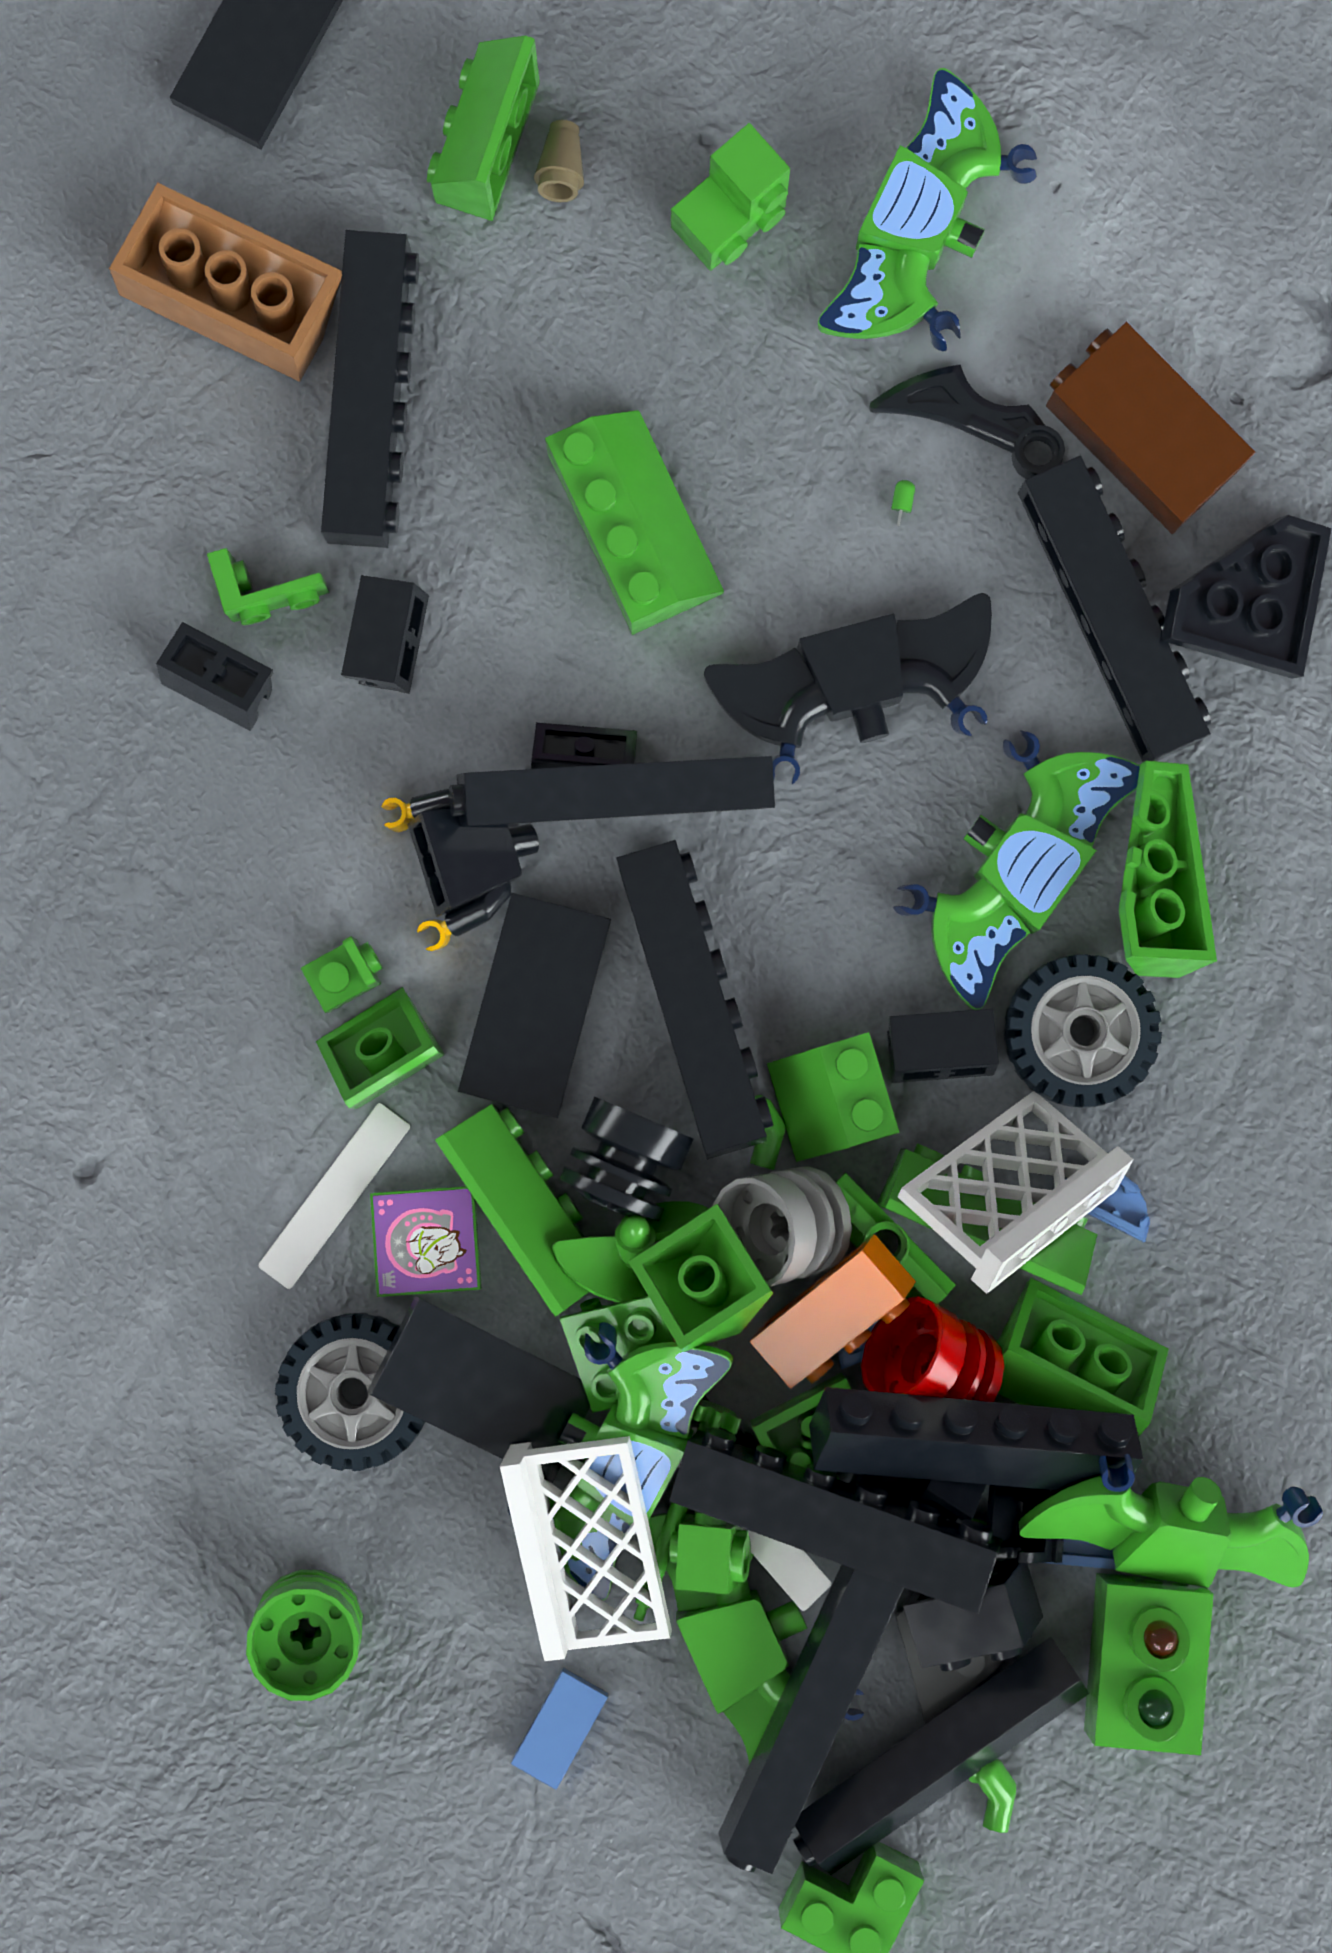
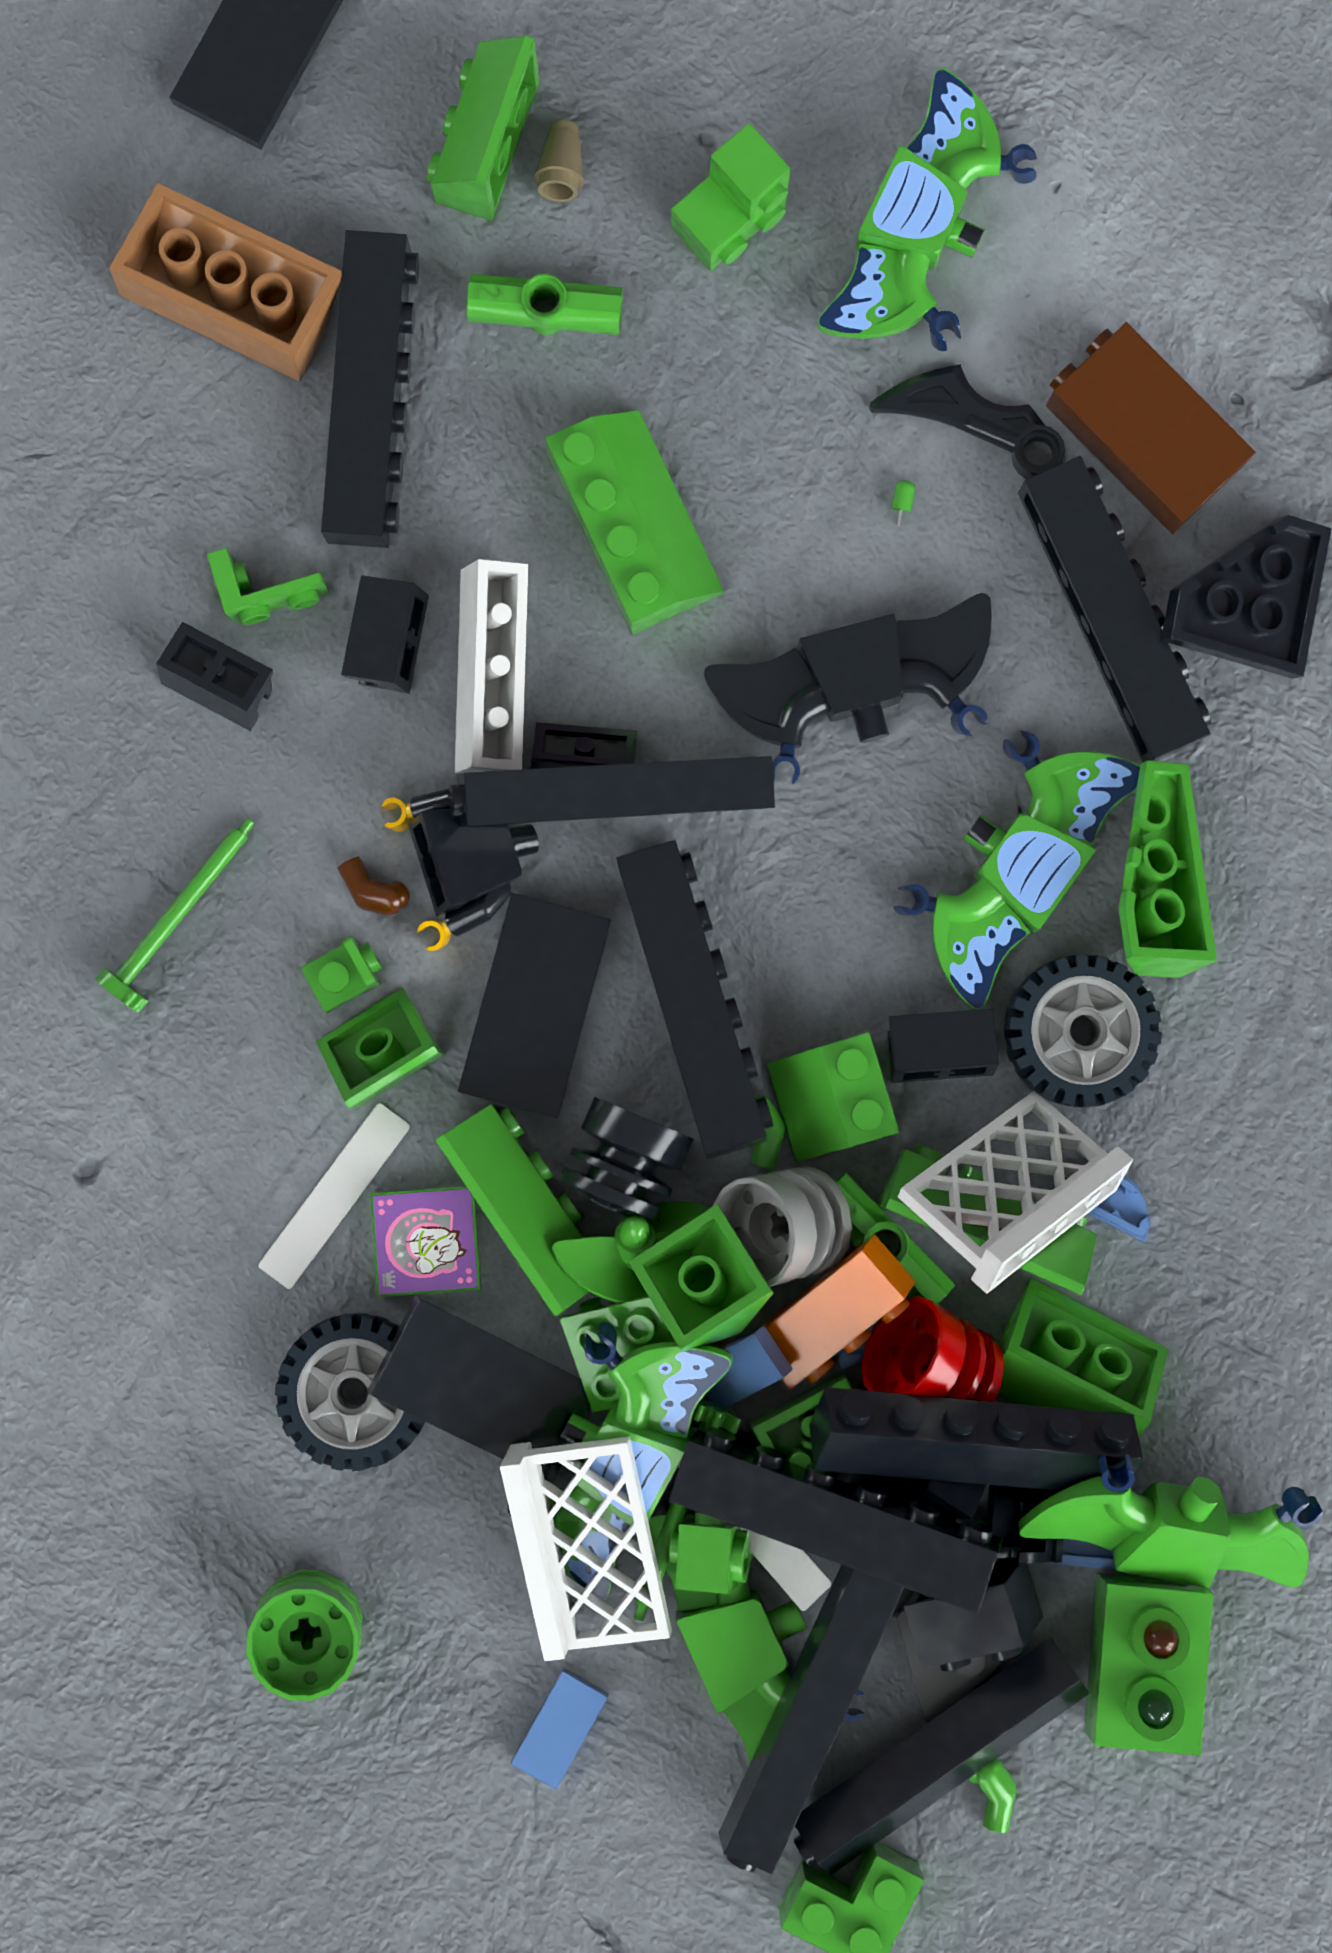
none -> bright green piece [95,818,255,1013]
none -> reddish brown arm [337,856,410,916]
none -> white brick [455,559,528,773]
none -> bright green piece [467,274,623,335]
none -> medium blue tile [706,1325,793,1408]

